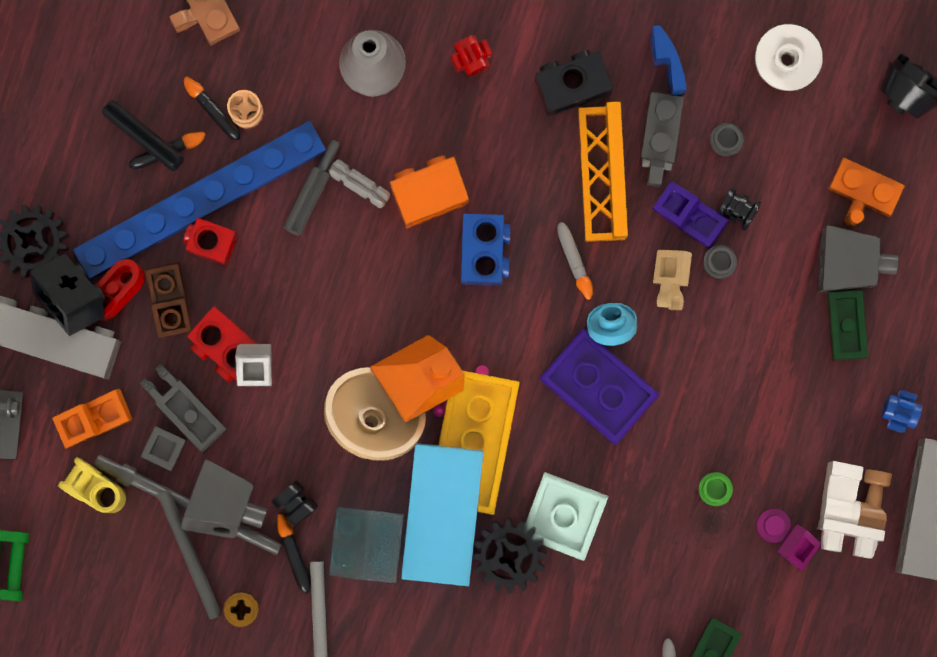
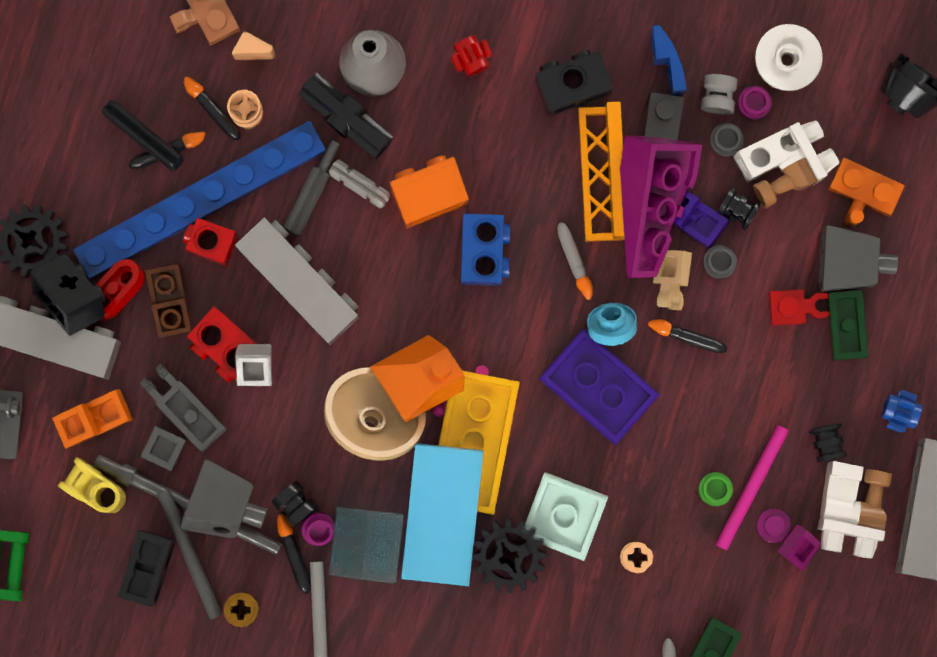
none -> black brick [118,530,176,607]
none -> light nougat slope [232,32,276,60]
none -> light grey brick [235,217,359,345]
none -> black piece [298,72,394,160]
none -> magenta plate [301,512,335,546]
none -> magenta wedge [620,136,702,278]
none -> light nougat bush [620,542,653,573]
none -> black piece [648,319,727,353]
none -> light grey wheel [701,74,738,115]
none -> dark pink bar [715,425,789,551]
none -> white hips [734,121,839,209]
none -> magenta plate [738,86,772,120]
none -> red plate [768,289,829,326]
none -> black bush [808,423,847,462]

